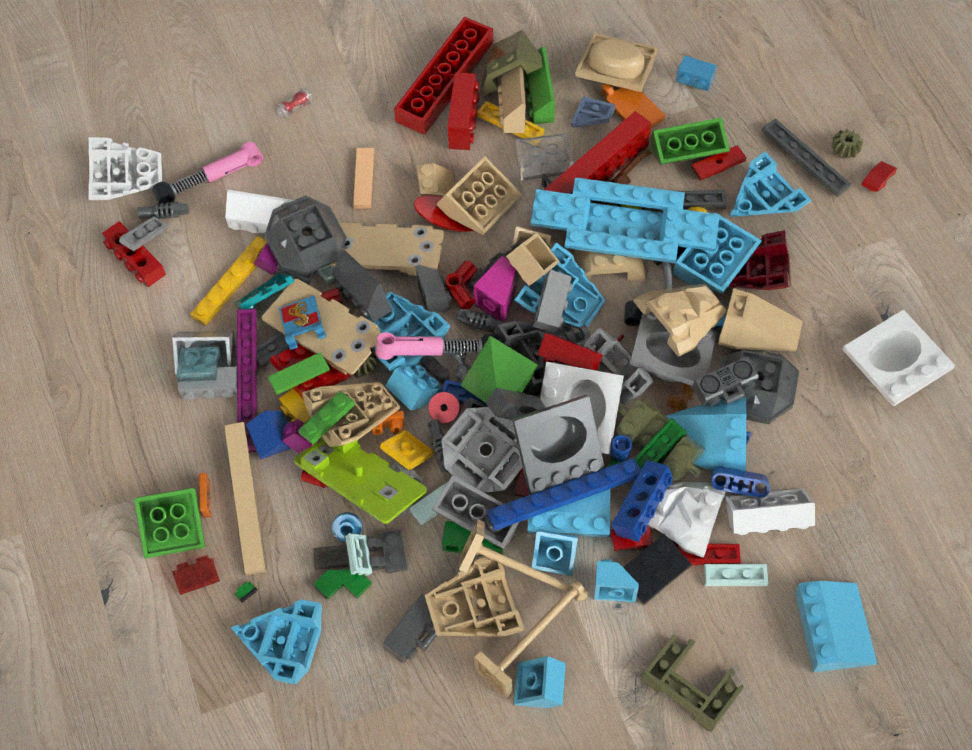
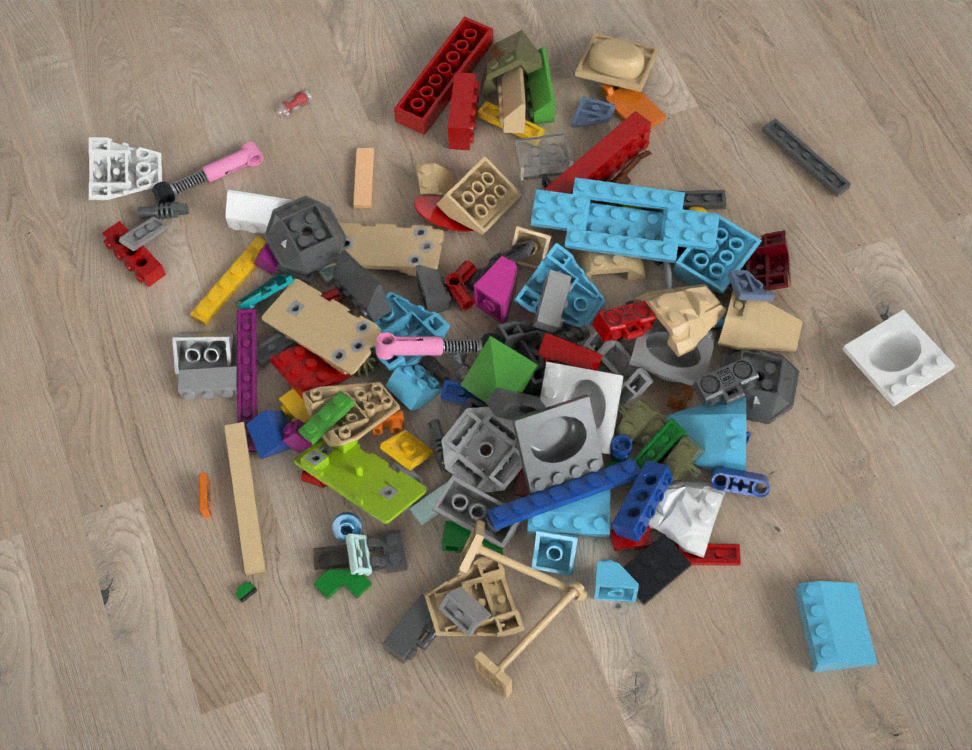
bright green slope [134,488,205,559] -> none
clear red bracket [172,555,220,595] -> none
clear light blue plate [176,347,220,382] -> none
medium azure wedge [231,599,322,685] -> none
bright green tile [268,352,330,395] -> none
flag [279,295,326,350] -> none
coral piece [429,392,460,423] -> none
dark grey hinge [457,309,508,332] -> none
tan piece [506,233,560,286] -> none
medium azure slope [514,656,566,708] -> none
olive wedge [641,635,744,732] -> none
bright green slope [650,118,730,165] -> none
dark azure brick [676,56,717,91] -> none
red tile [691,145,747,181] -> none
light aqua tile [704,564,768,586] -> none
white slope [725,488,815,535] -> none
medium azure wedge [730,151,811,217] -> none
olive gear [832,129,863,159] -> none
red slope [861,161,897,192] -> none
none -> light grey panel [438,587,492,636]
none -> red piece [592,300,656,342]
none -> sand blue wing [728,270,775,301]

